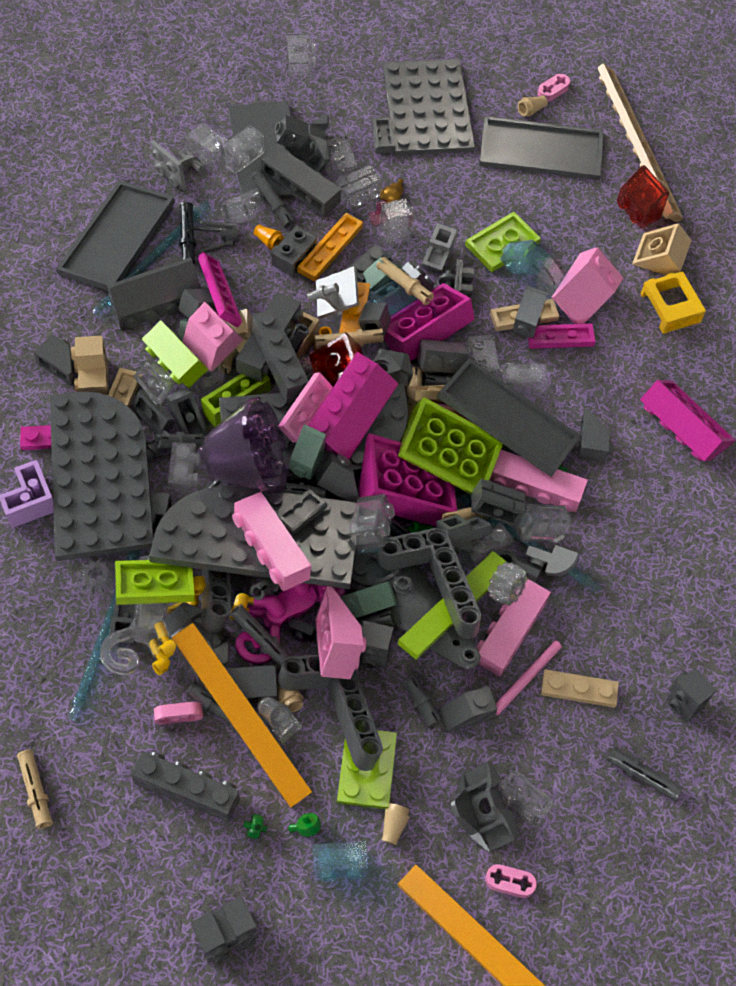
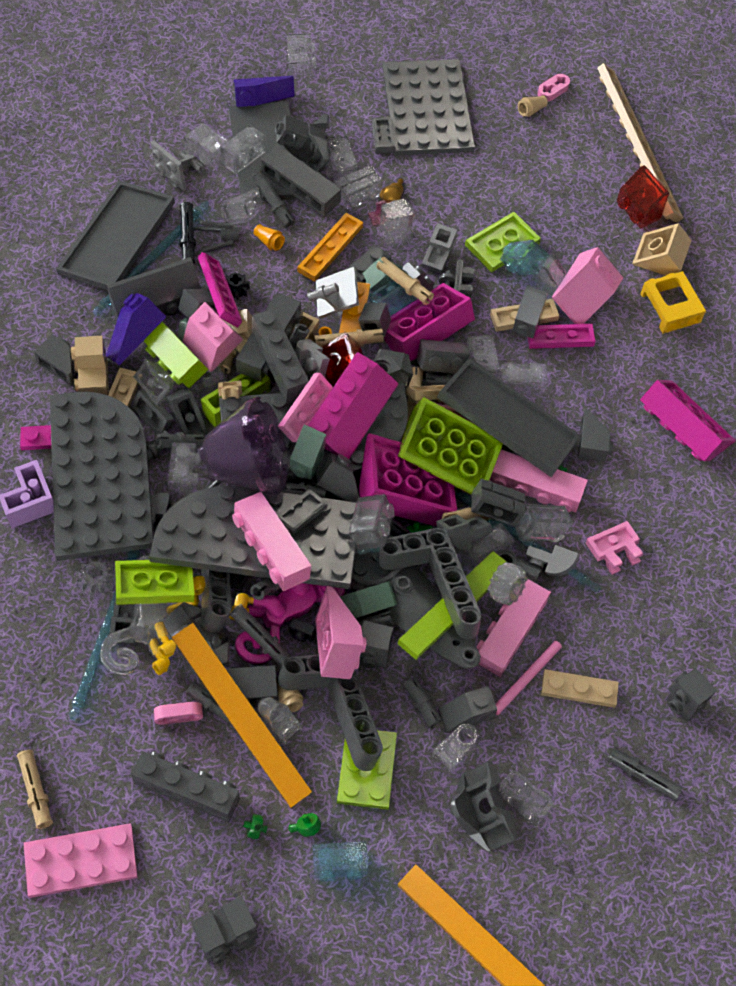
dark grey brick [271,226,317,277] -> none
tan cone [382,803,410,845] -> none
tile [479,116,603,180] -> none
bright pink beam [485,864,536,898] -> none
none -> bright pink plate [24,823,138,898]
none -> dark purple slope [106,293,166,365]
none -> tan plate [218,381,242,400]
none -> black gear [226,272,250,300]
none -> dark purple slope [234,75,295,107]
none -> light grey brick [295,339,330,377]
none -> clear piece [431,724,478,774]
none -> bright pink plate [586,521,643,575]

